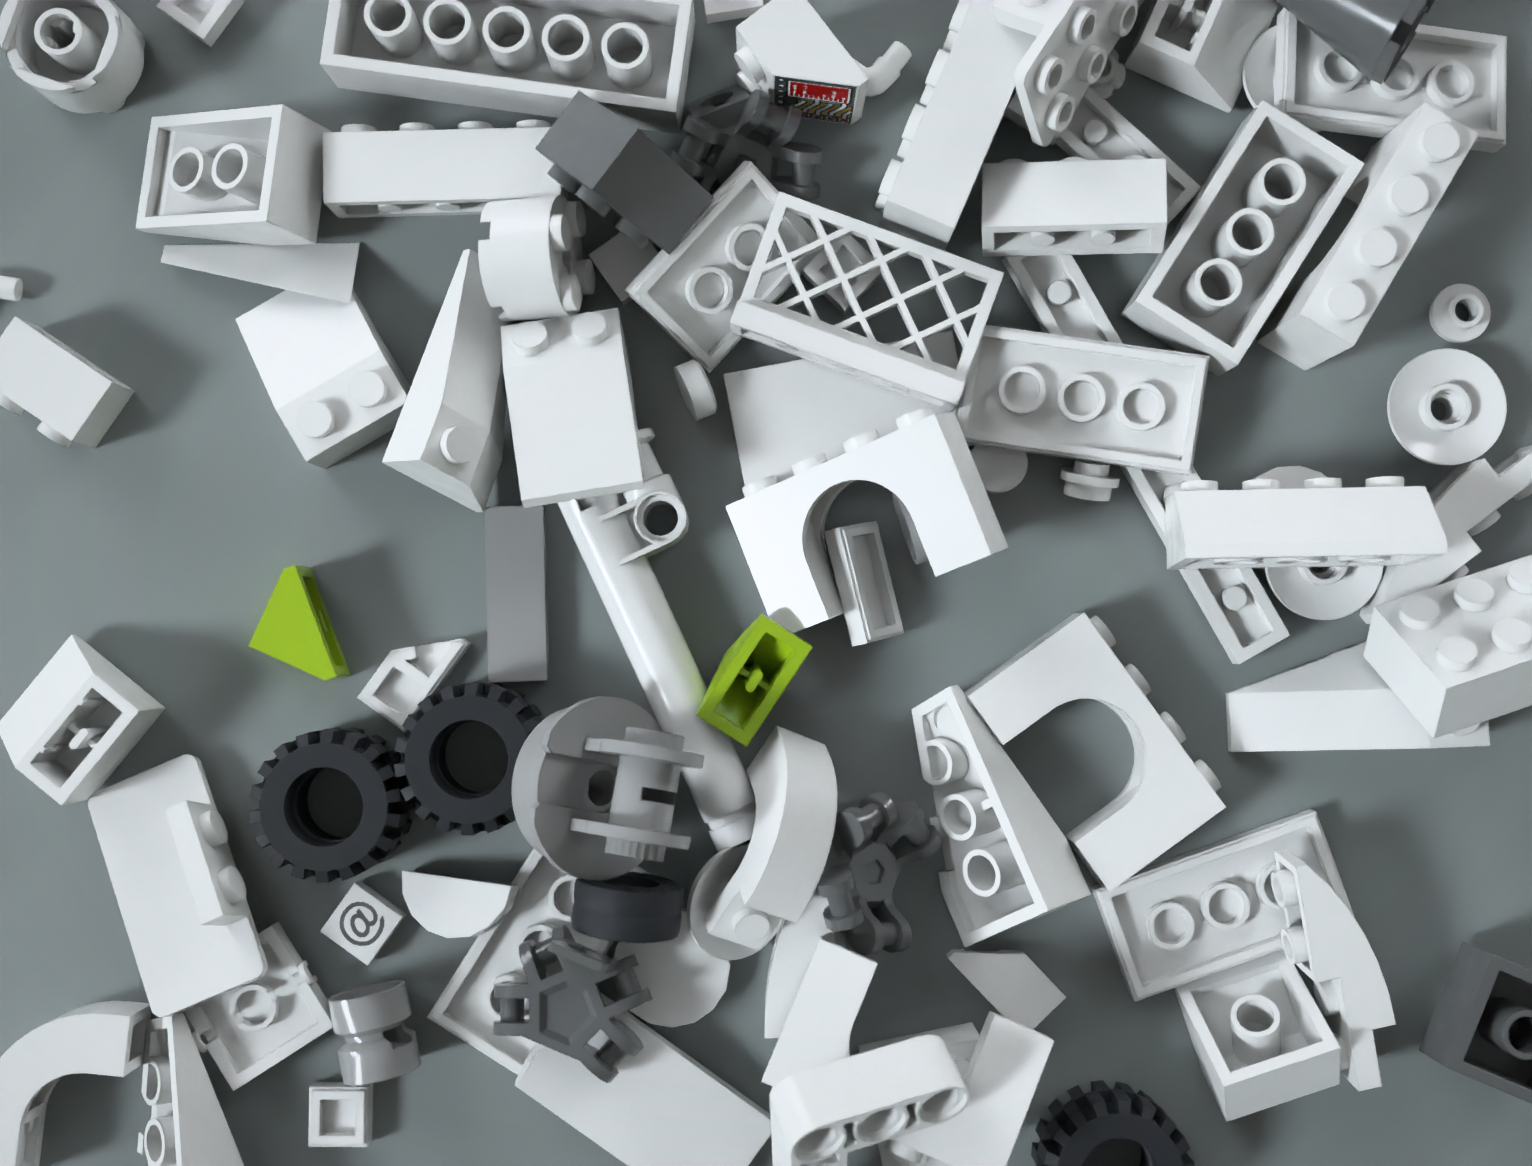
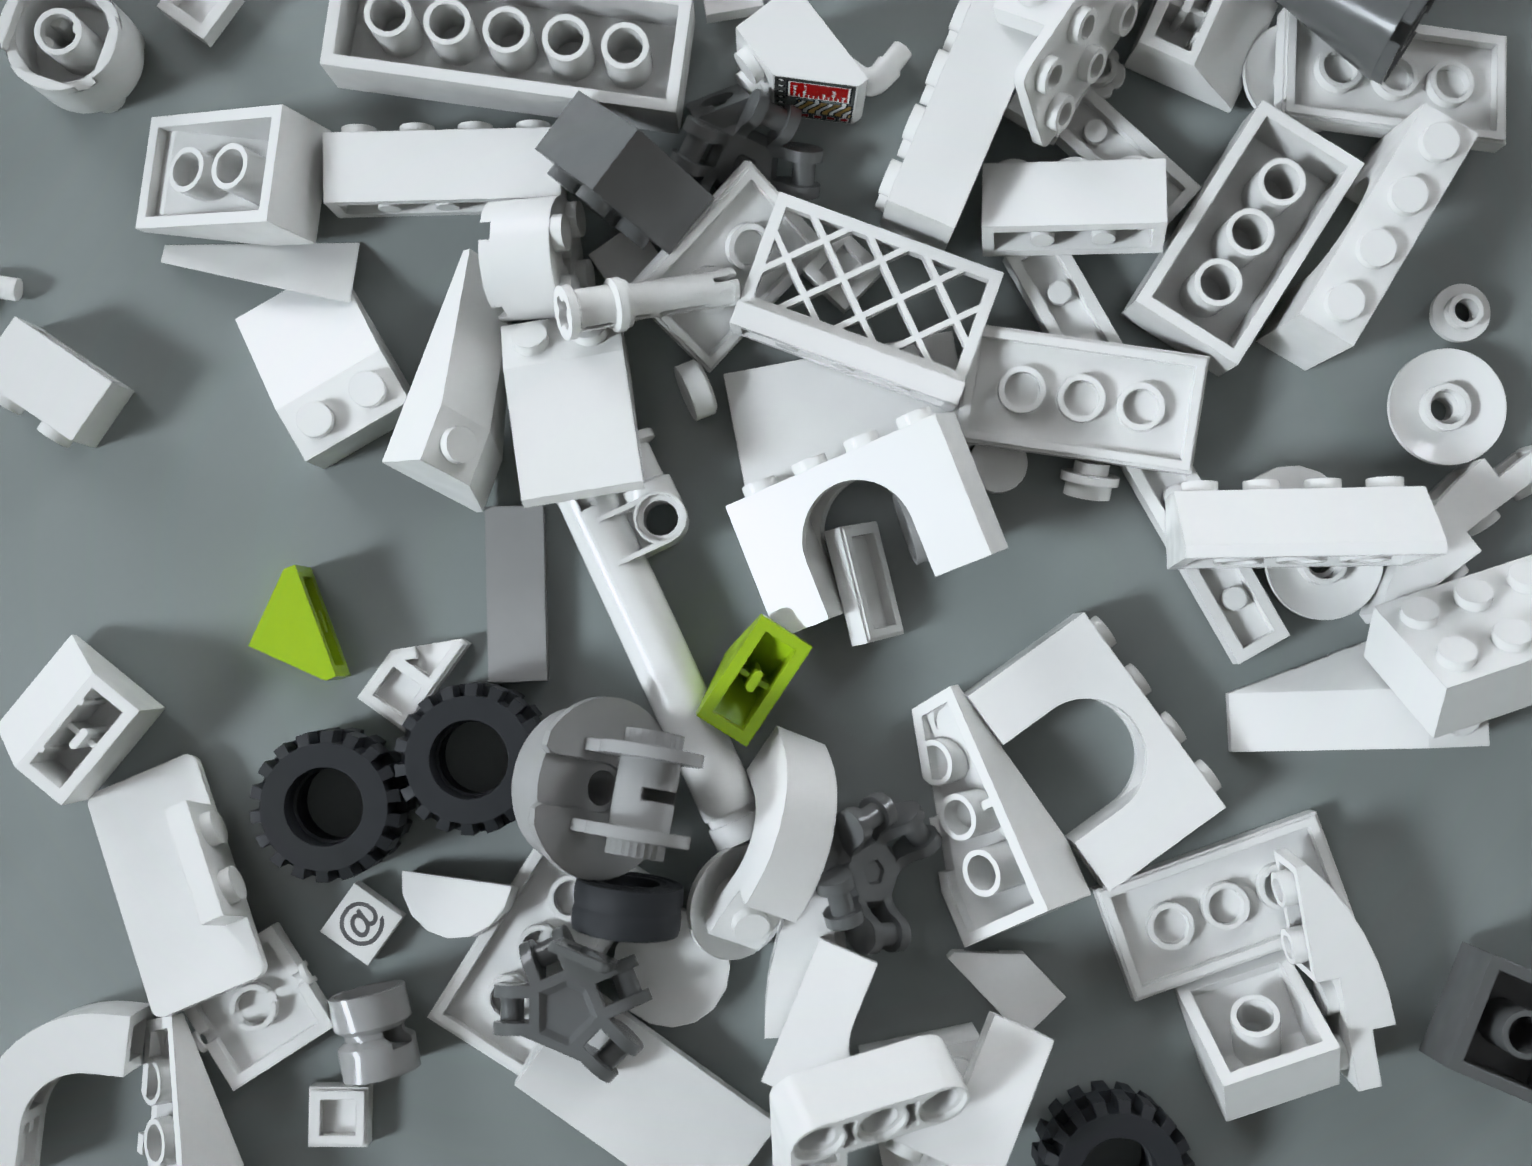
none -> white pin [554,267,740,341]

